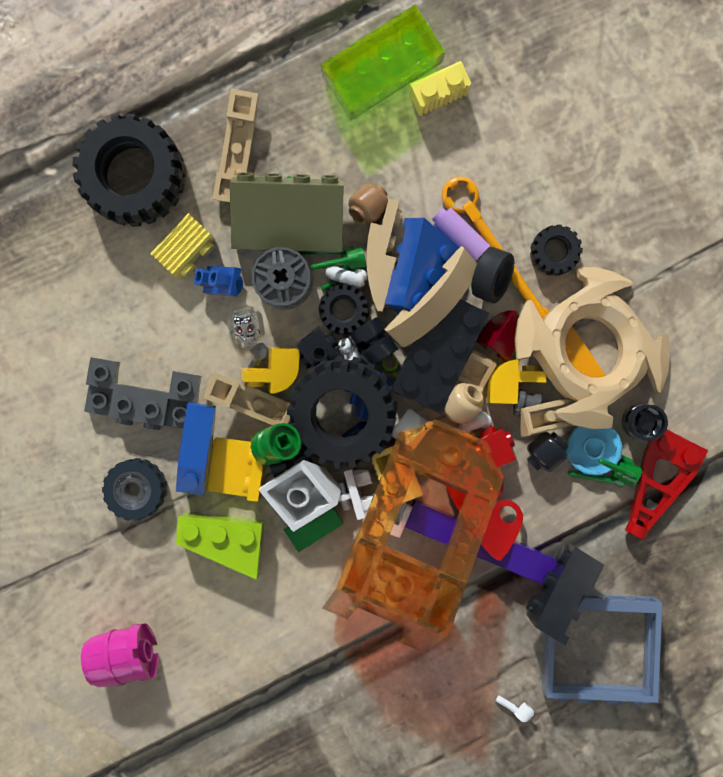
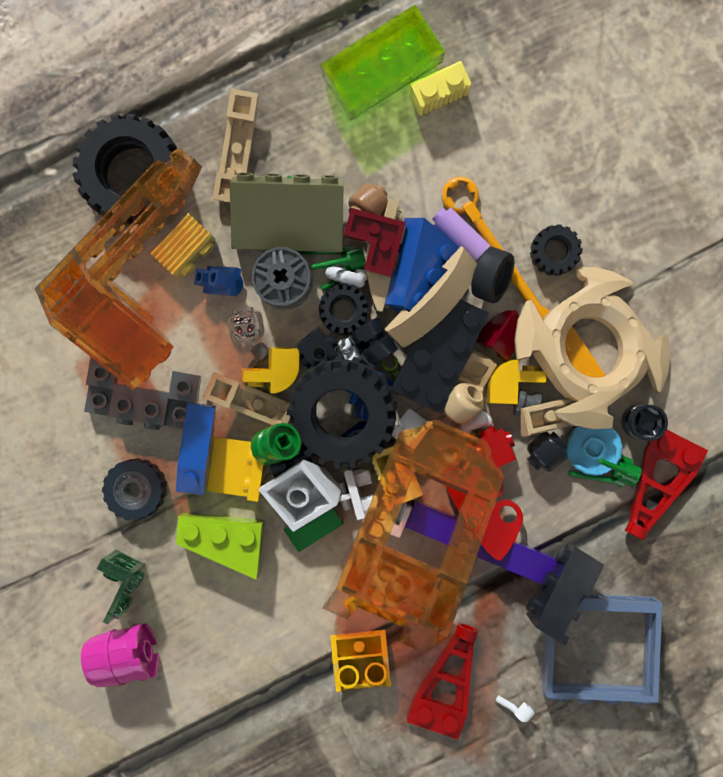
none -> clear orange bracket [35,148,202,390]
none -> clear green bracket [97,550,145,625]
none -> yellow slope [330,630,391,692]
none -> dark red plate [344,208,406,278]
none -> red plate [406,623,479,740]

